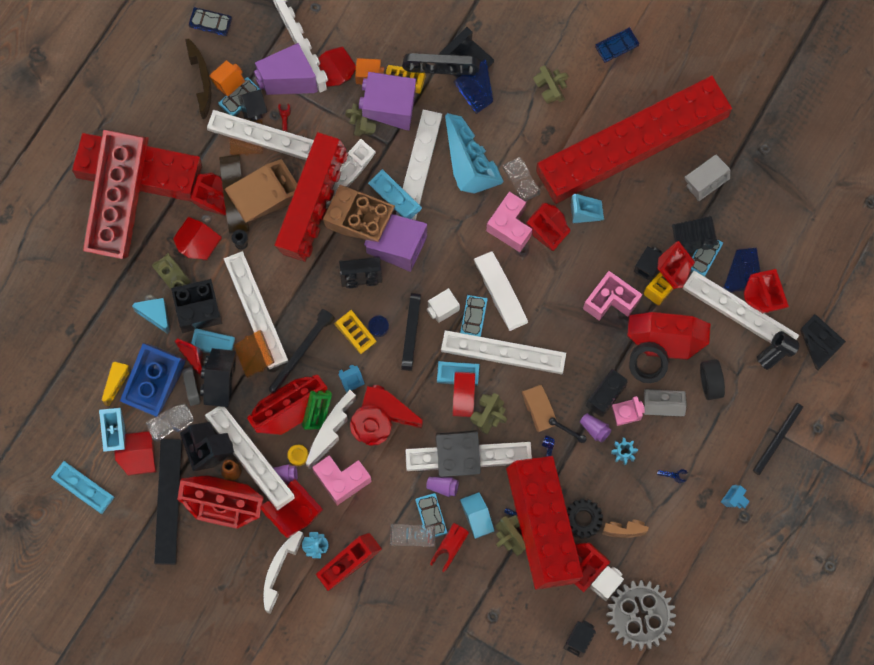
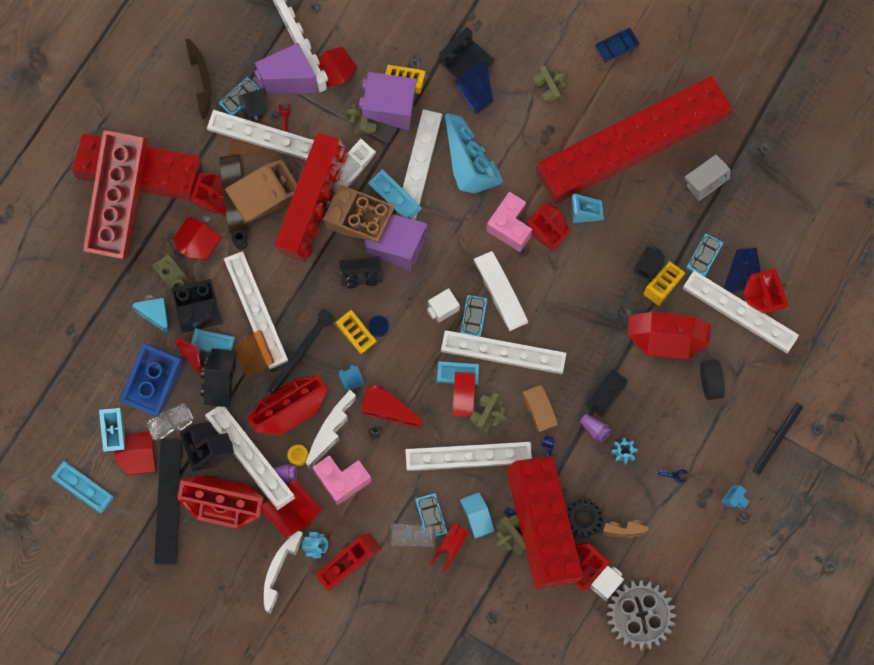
yellow slope [102,362,131,406] -> none
dark grey beam [182,366,201,406] -> none
tile [188,7,232,36] -> none
orange brick [209,60,245,96] -> none
dark orange cone [221,460,241,481] -> none
green tile [302,390,332,430] -> none
red tile [350,405,392,446] -> none
orange brick [355,58,384,85] -> none
black beam [401,293,421,371] -> none
black beam [402,53,480,76] -> none
medium lavender cone [427,477,459,498] -> none
black bracket [436,430,481,477] -> none
clear slope [503,157,540,202] -> none
black hinge [548,417,587,443] -> none
black brick [563,620,596,658] -> none
bright pink brick [583,271,642,321] -> none
bright pink bracket [611,396,645,426] -> none
black tyre [629,342,669,384] -> none
light grey slope [644,389,686,416] -> none
red slope [658,241,695,289] -> none
black brick [672,216,718,254] -> none
black piece [757,331,799,370] -> none
black wing [800,314,846,370] -> none

